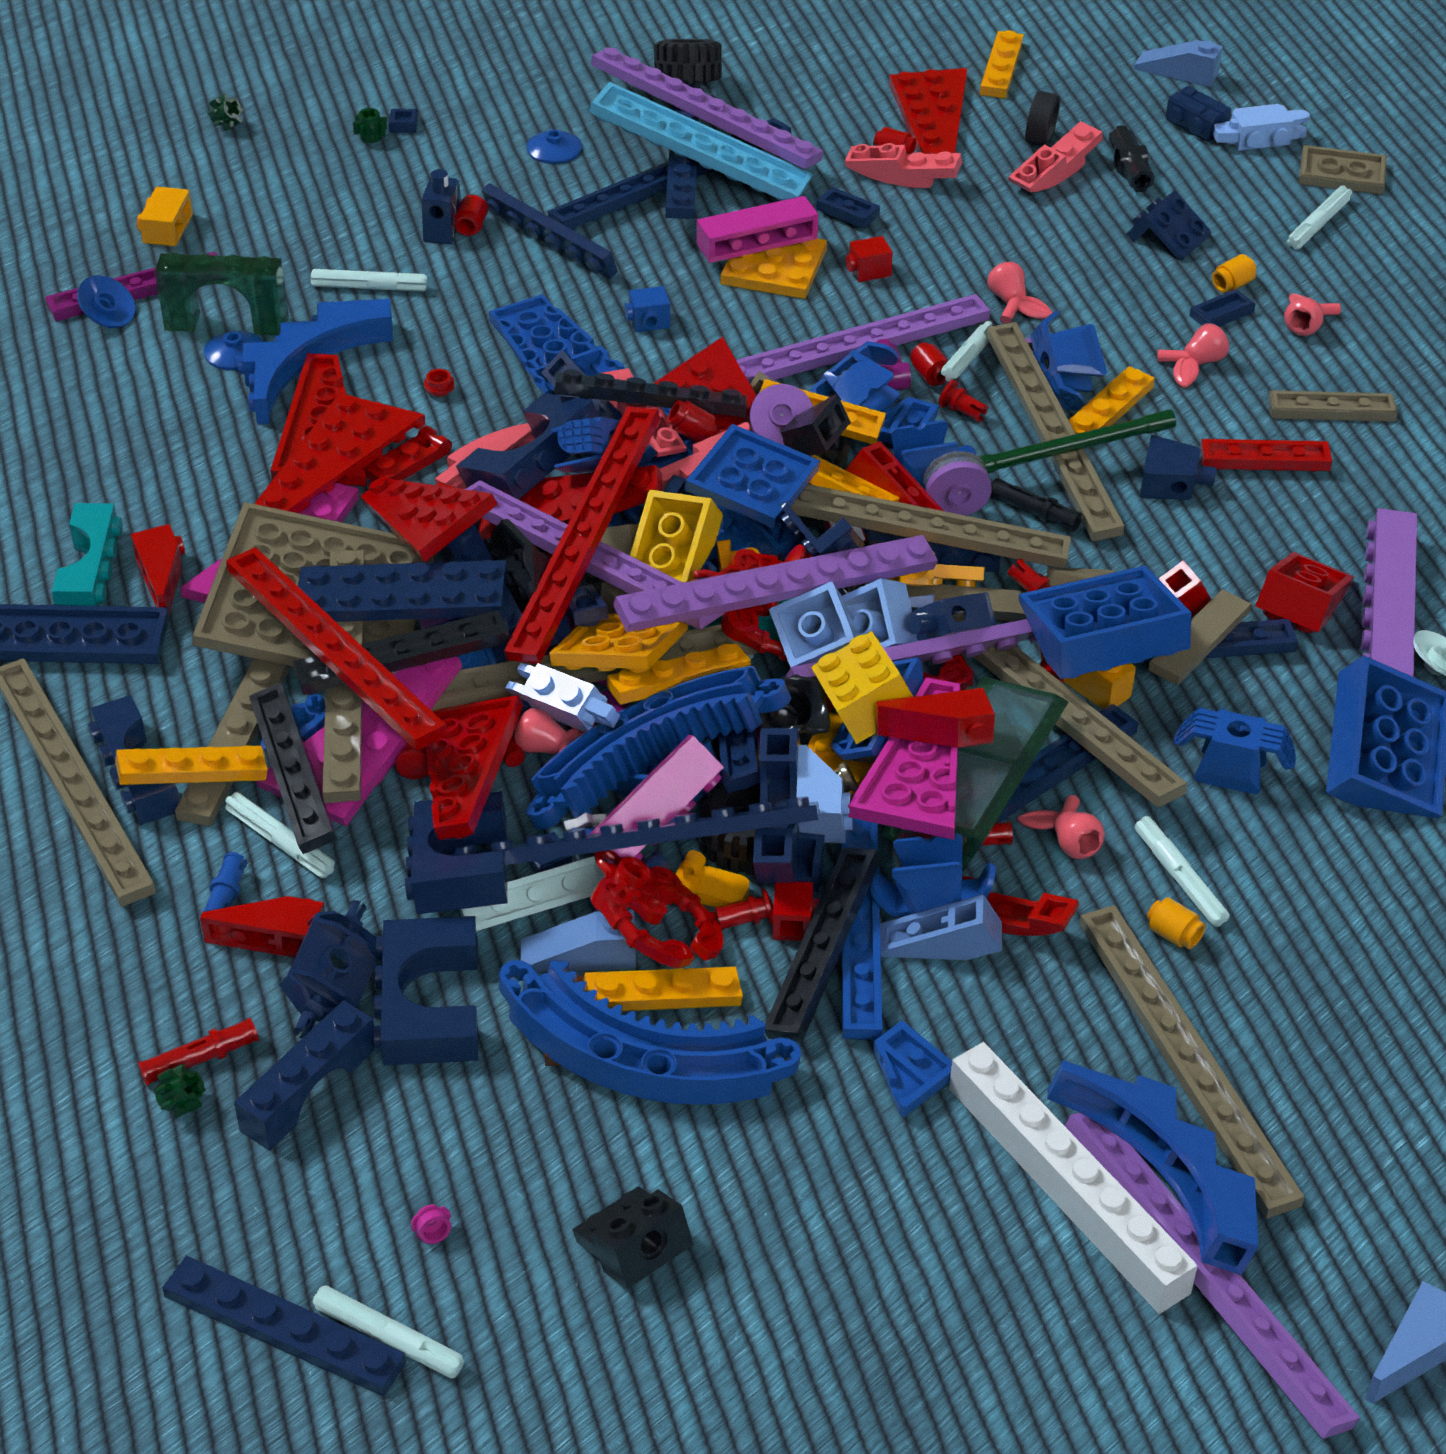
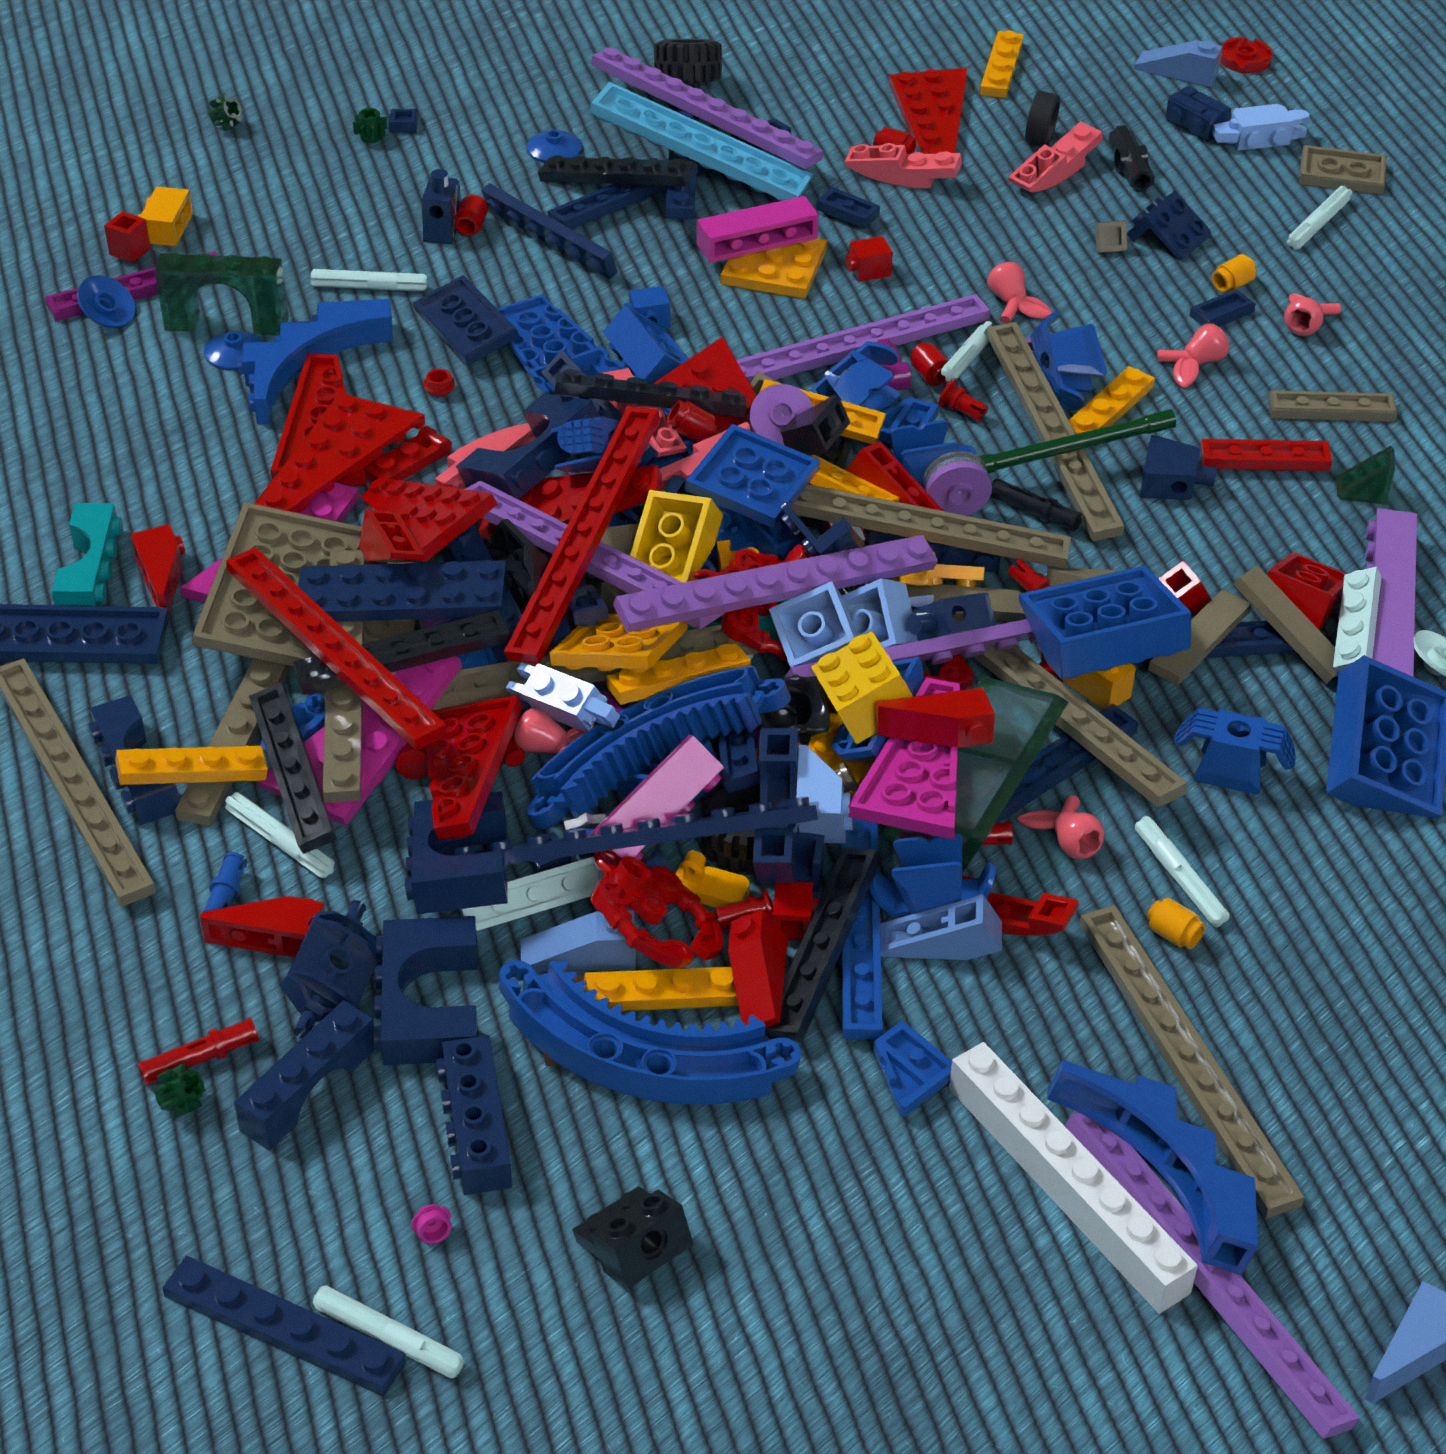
none -> red brick [104,211,151,263]
none -> red slope [359,510,424,564]
none -> dark blue tile [413,275,519,366]
none -> dark blue brick [436,1035,513,1195]
none -> black plate [537,155,698,186]
none -> blue slope [603,305,689,384]
none -> red slope [728,909,788,1028]
none -> dark tan tile [1095,220,1127,253]
none -> red tile [1220,37,1272,73]
none -> dark tan tile [1233,565,1338,684]
none -> light aqua plate [1333,567,1382,676]
none -> clear green slope [1337,446,1395,505]

